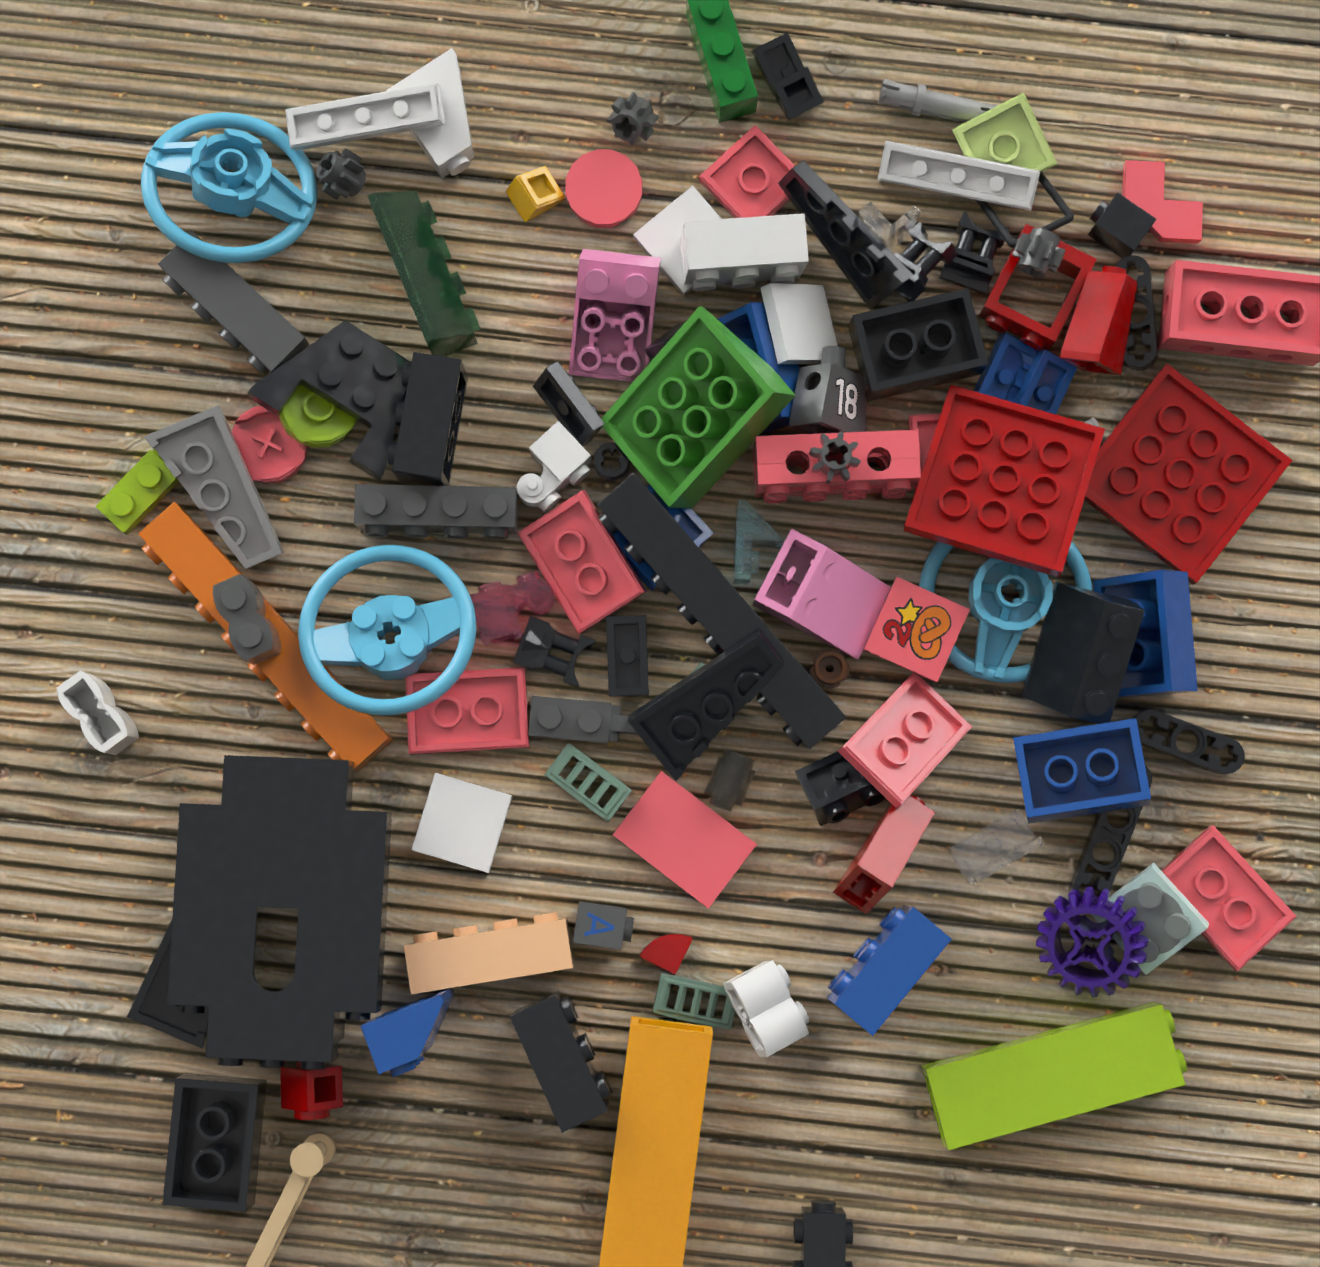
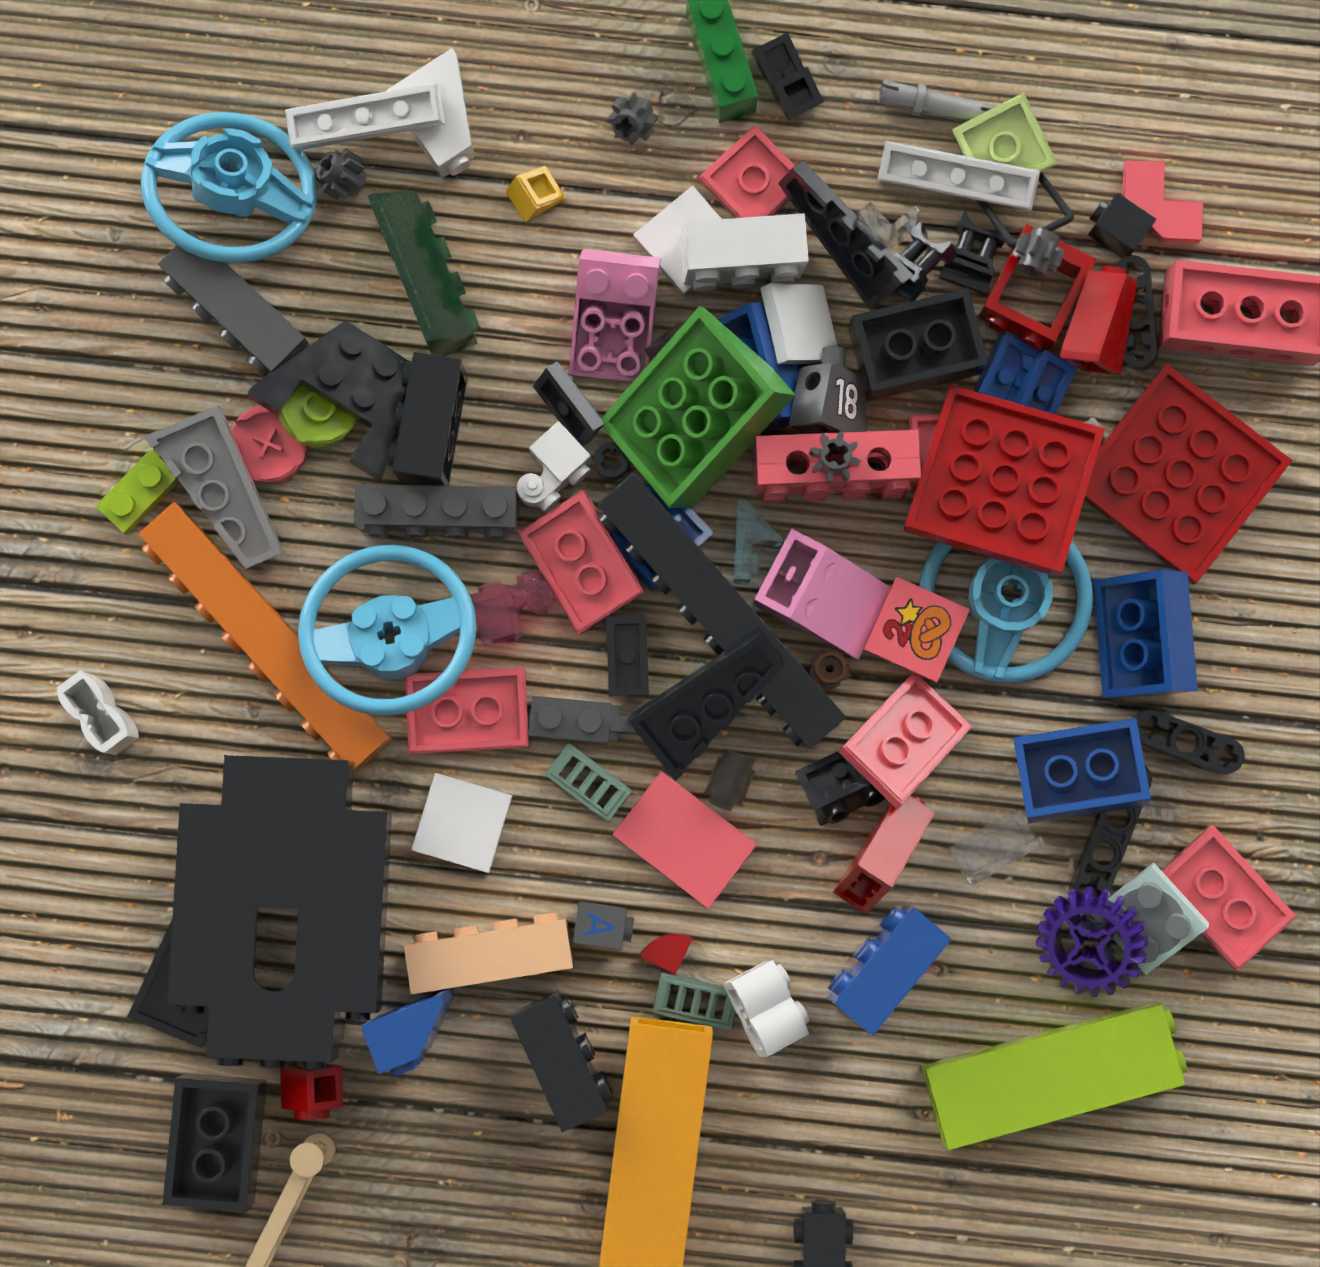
dark grey brick [213,574,281,665] -> none
black piece [513,616,596,688] -> none
coral tile [565,149,642,228] -> none
black slope [1021,582,1145,724] -> none

